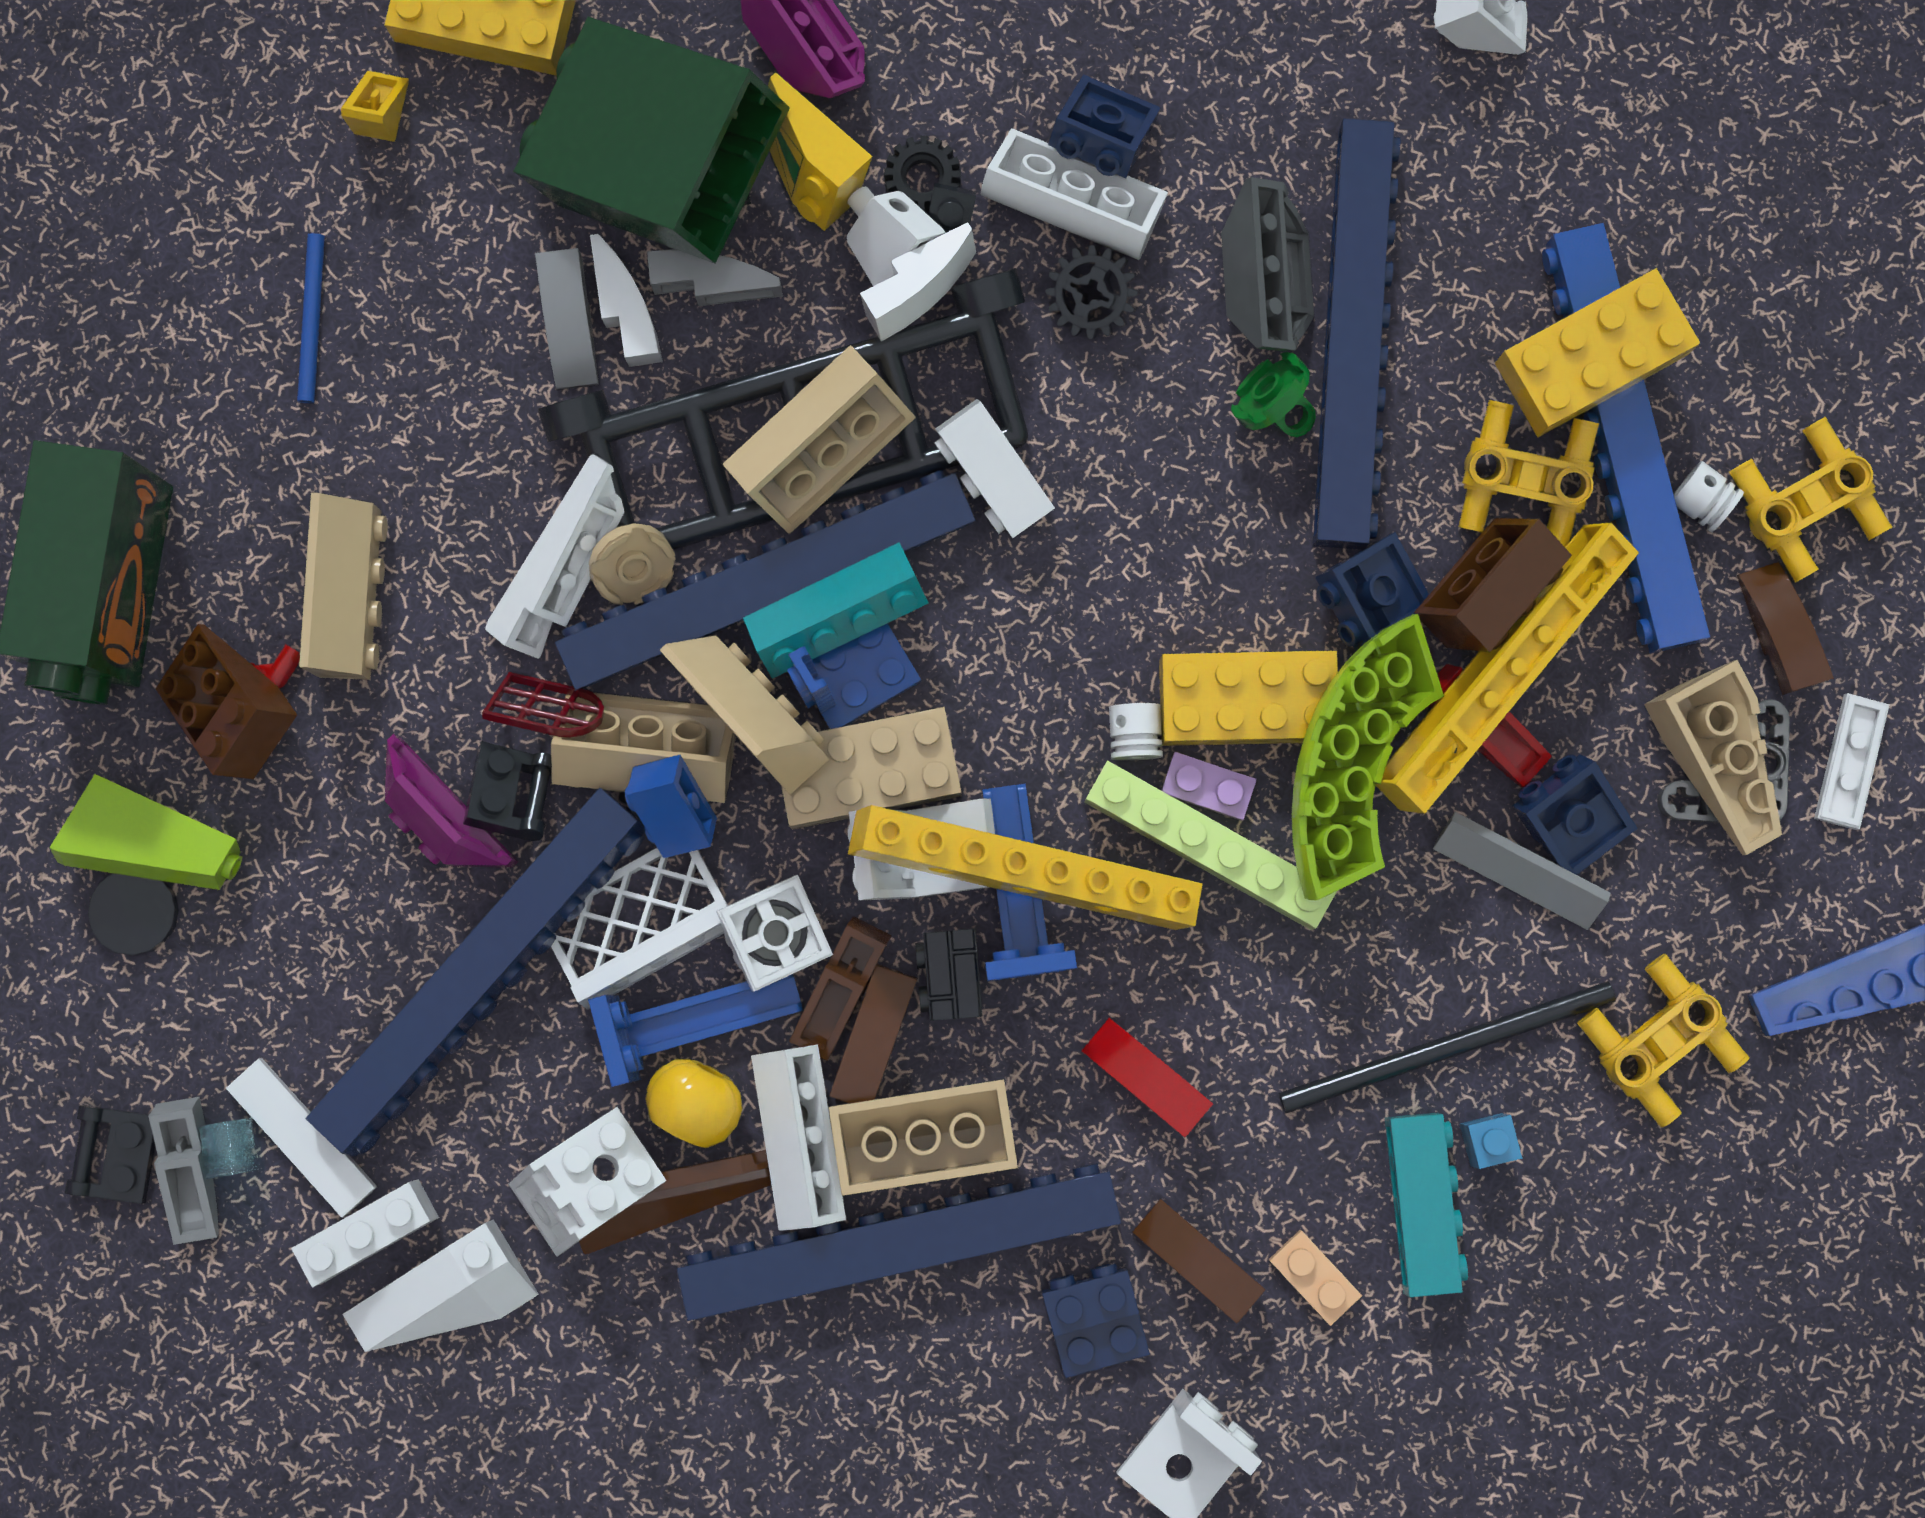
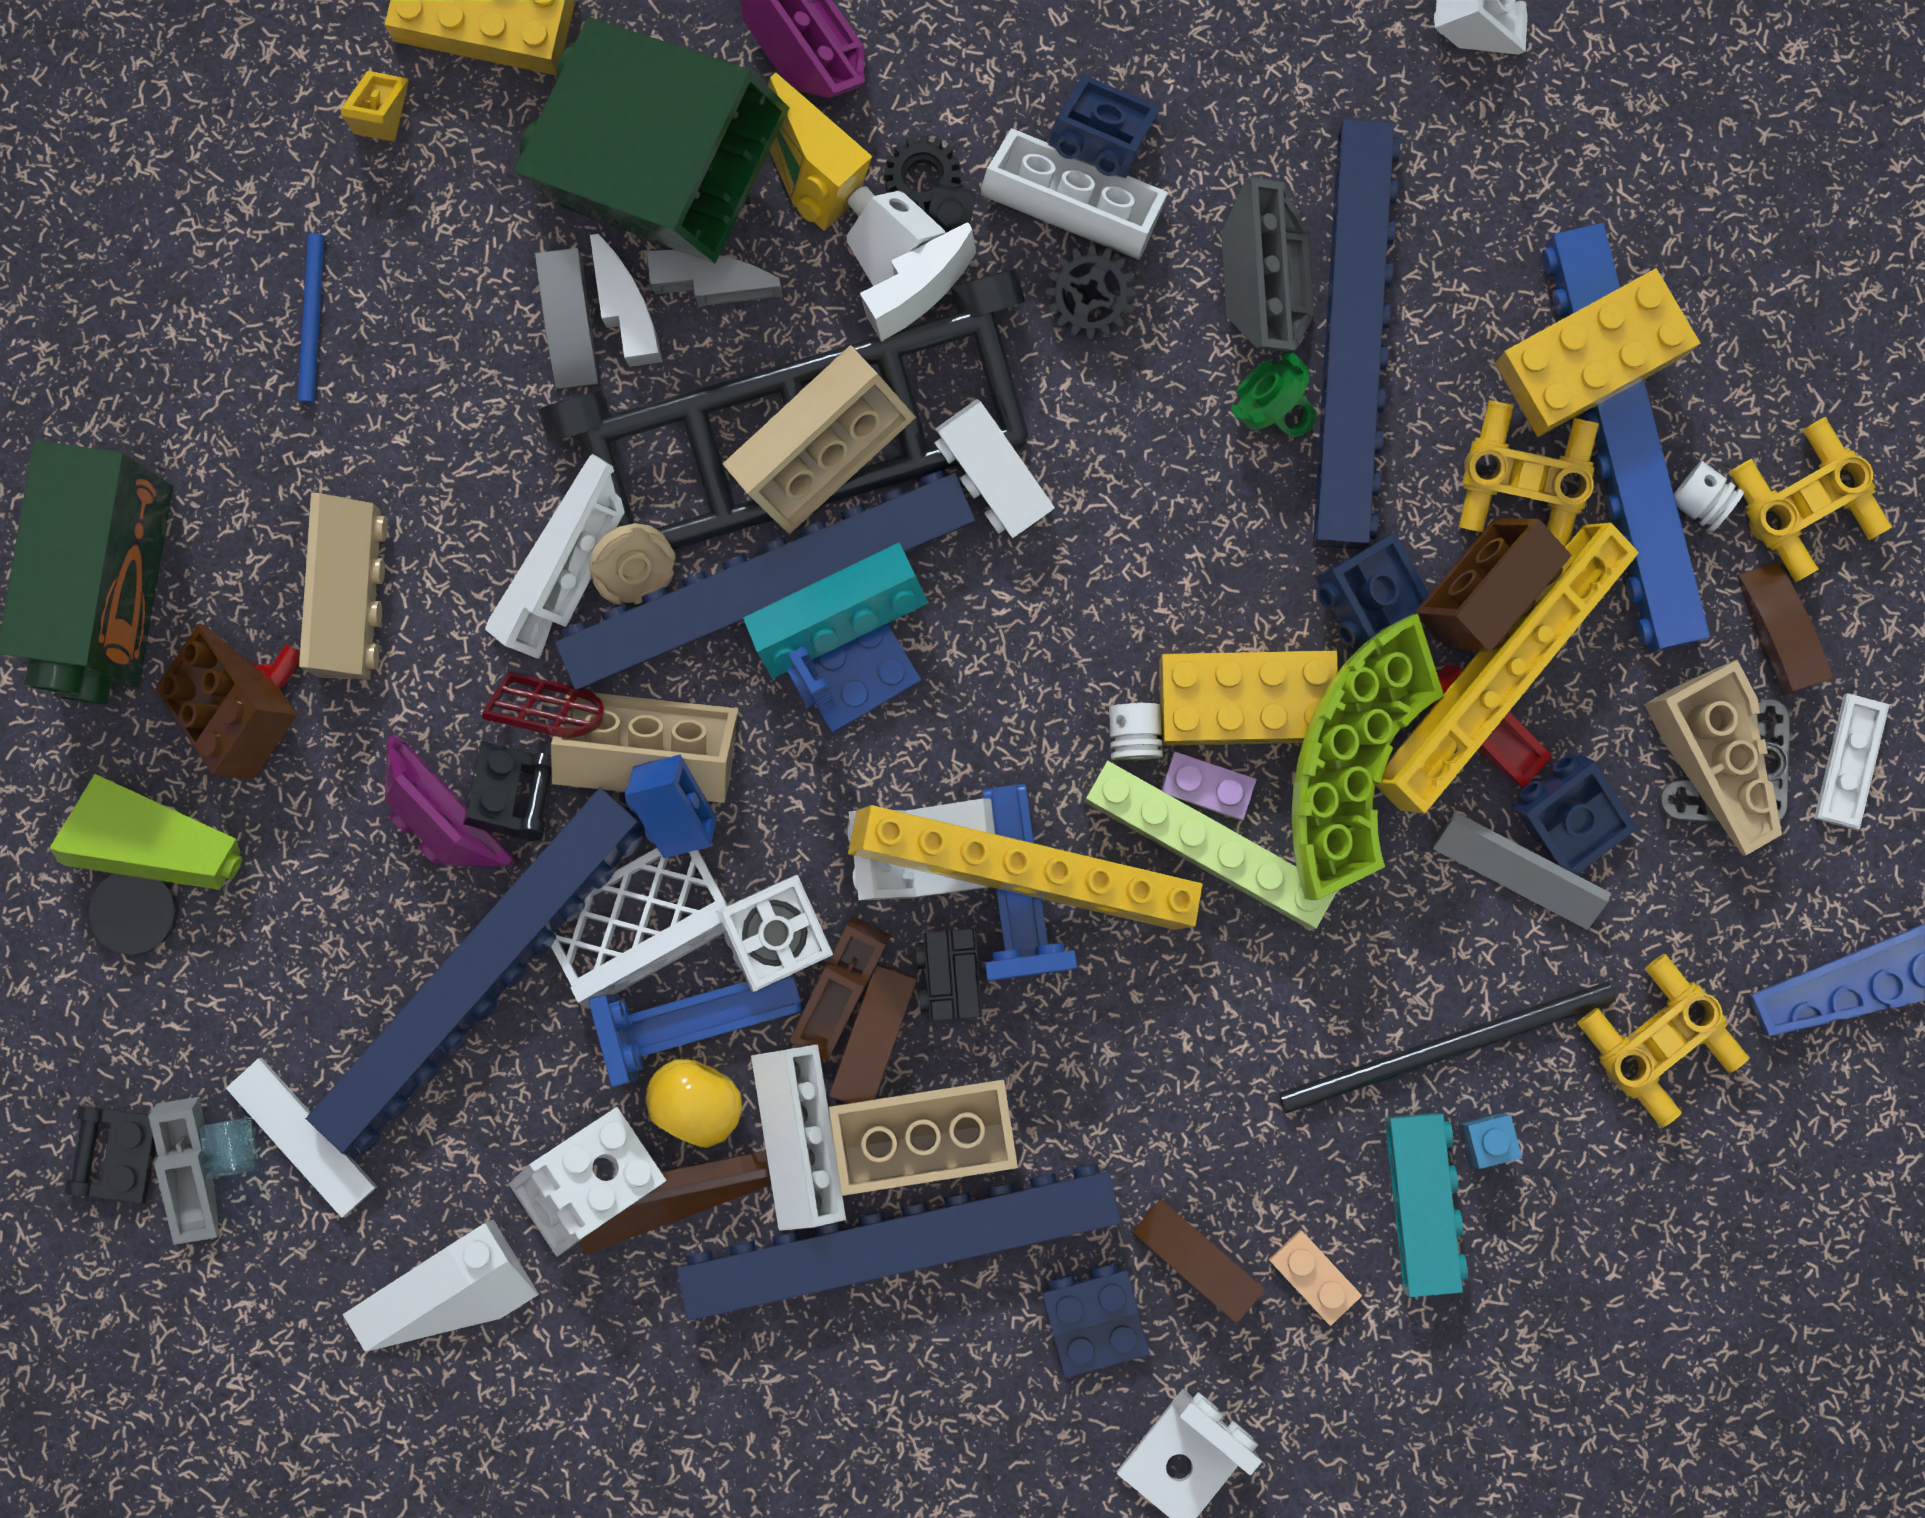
white brick [291,1179,439,1287] -> none
tan slope [660,635,830,794] -> none
tan brick [782,707,962,830] -> none
red slope [1081,1018,1213,1138] -> none

